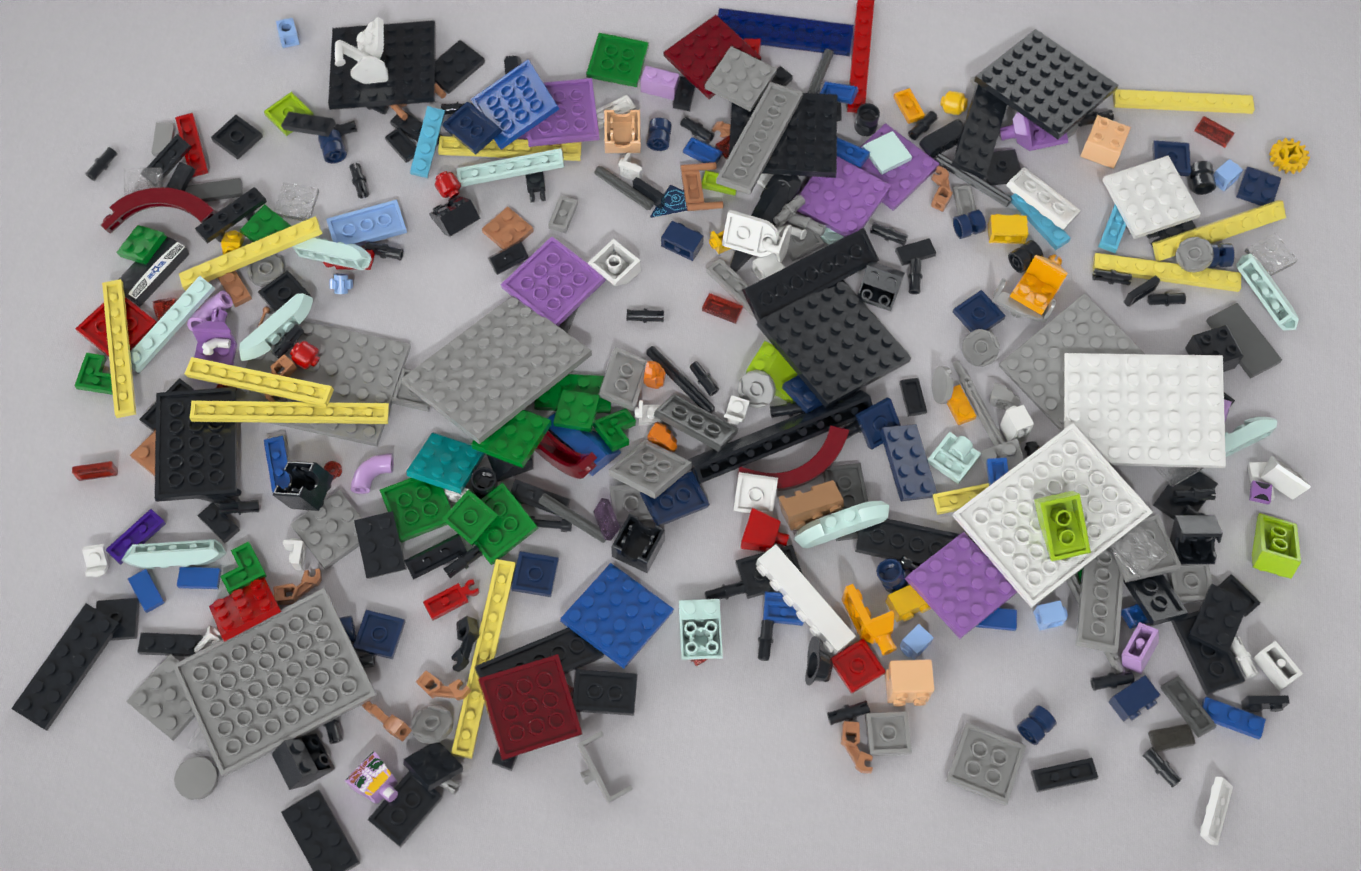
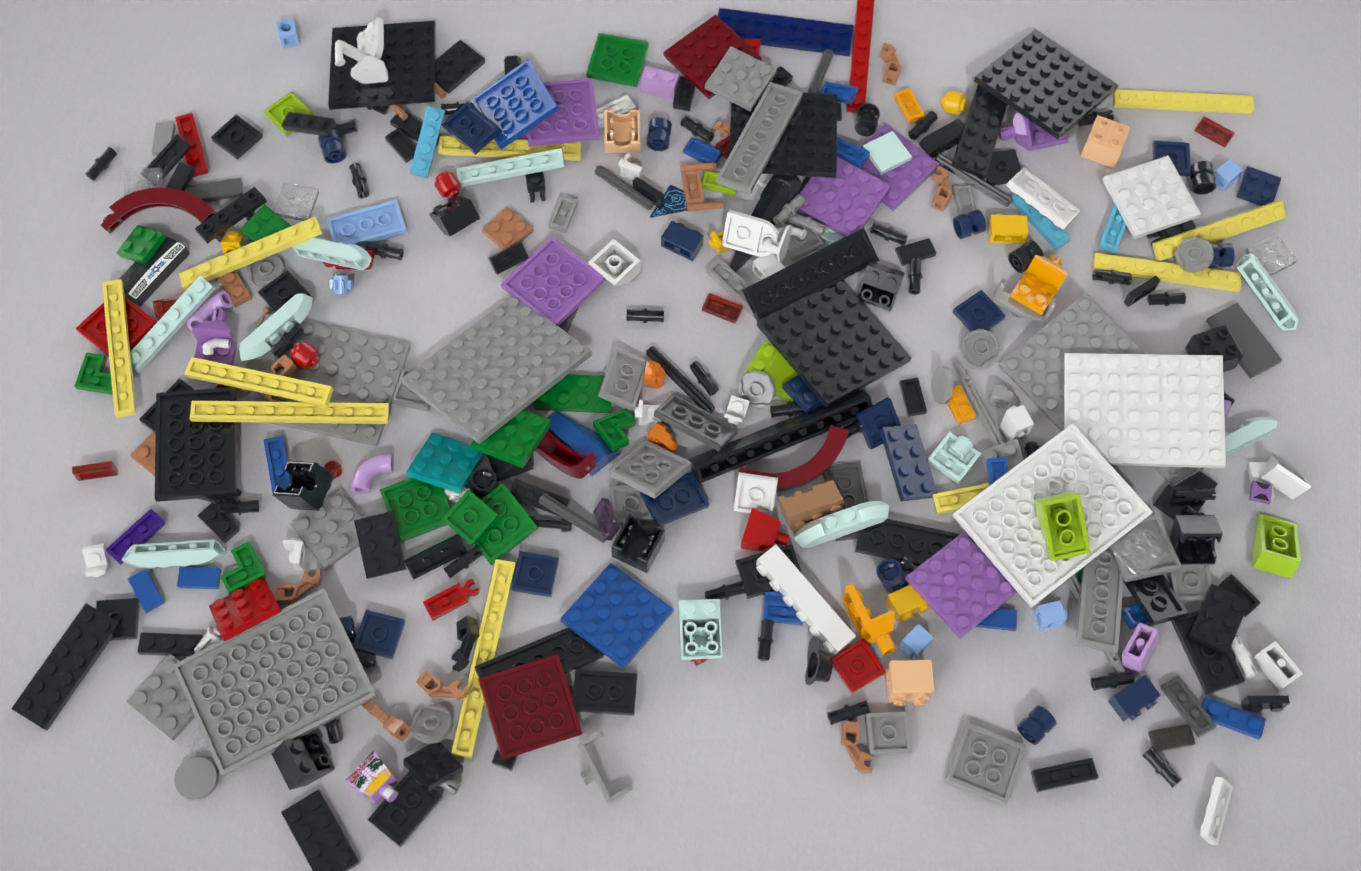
green plate [553,390,600,432] -> none
yellow gear [1269,138,1310,174] -> none
none -> nougat piece [879,43,902,86]

